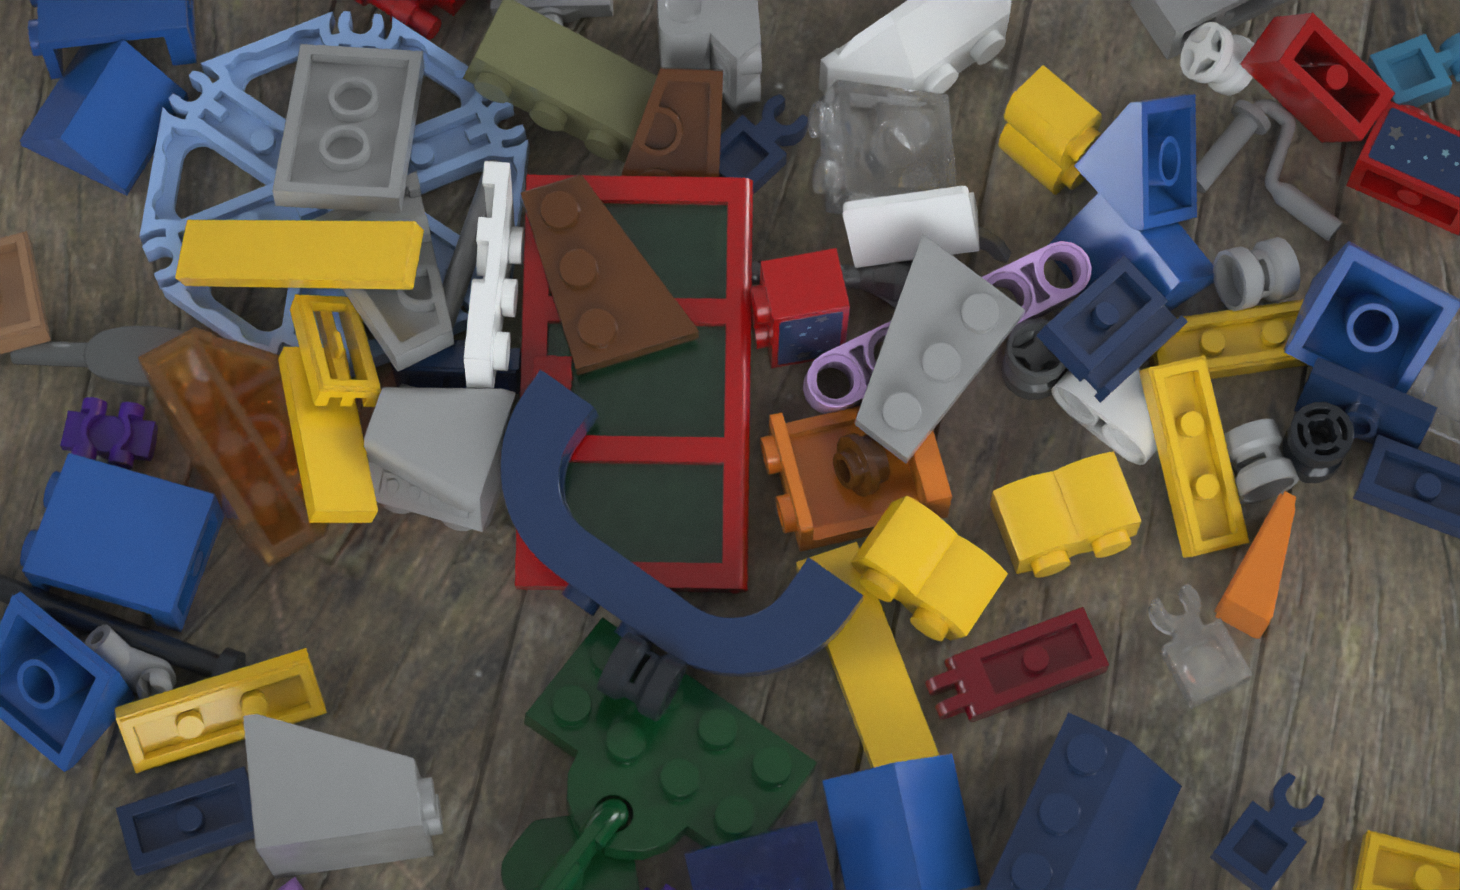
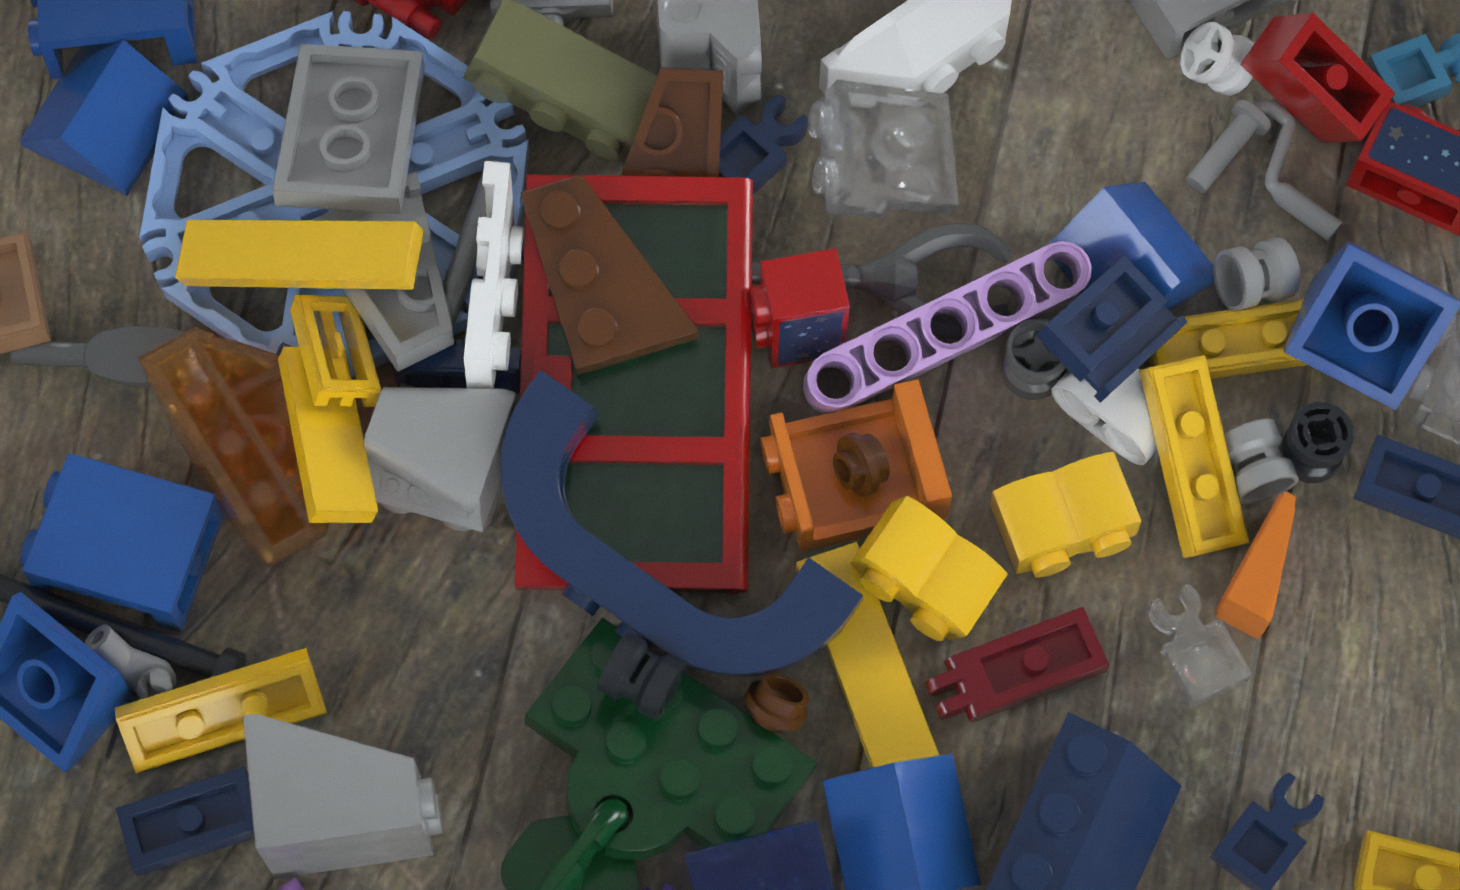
dark purple piece [60,397,158,470] -> none
white panel [843,186,979,268] -> none
light grey wing [855,234,1025,464] -> none
yellow brick [998,65,1102,195] -> none
blue slope [1074,94,1197,230] -> none
dark blue plate [1293,357,1438,449] -> none
none -> reddish brown plate [744,672,809,732]

